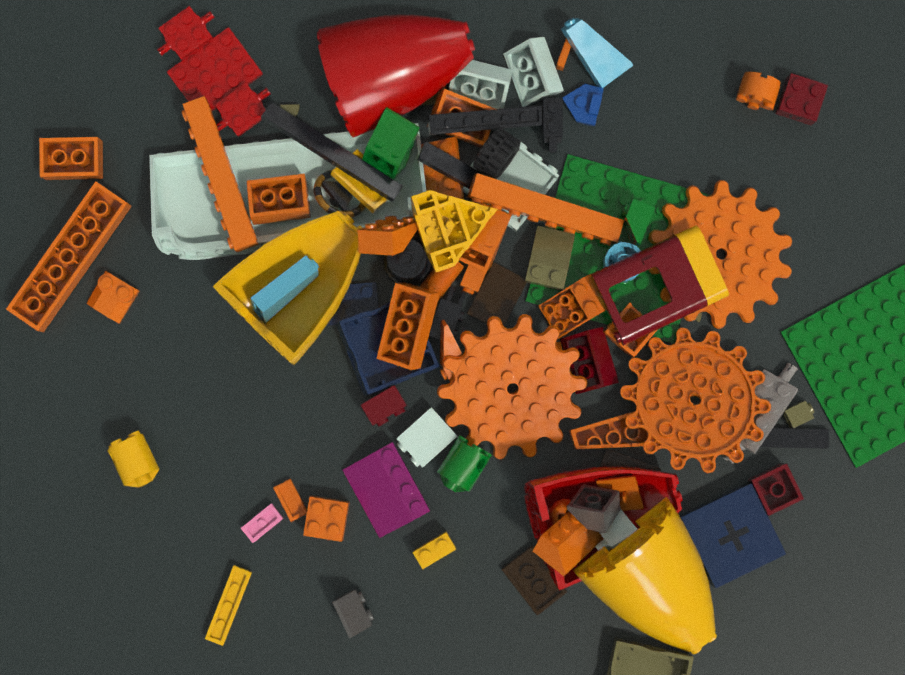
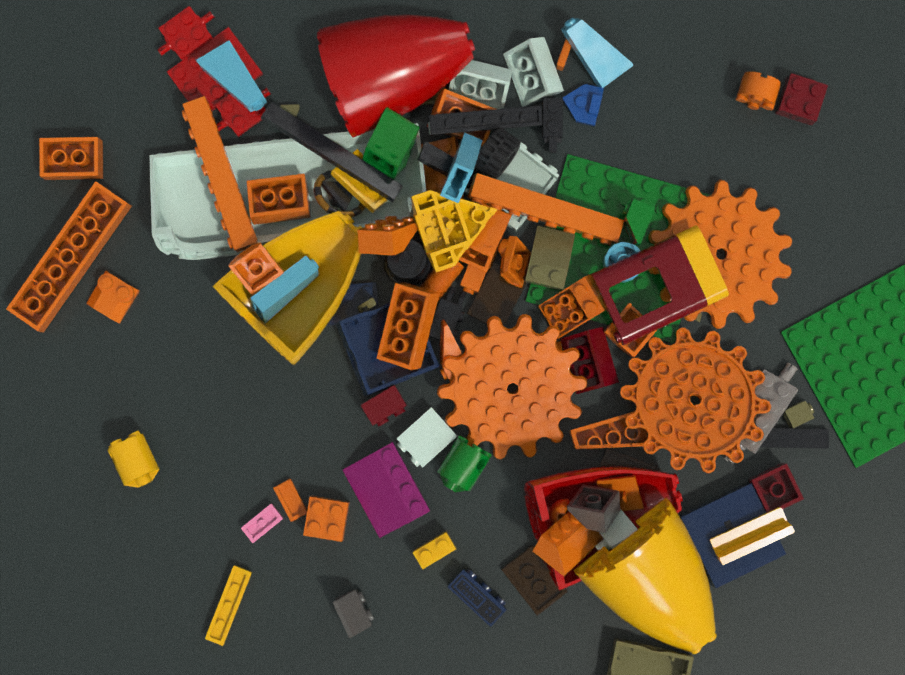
none -> medium azure slope [196,40,267,112]
none -> orange slope [228,242,284,295]
none -> olive tile [357,298,377,313]
none -> medium azure slope [440,133,483,203]
none -> brick [447,568,507,627]
none -> orange slope [498,236,531,288]
none -> panel [710,507,795,565]

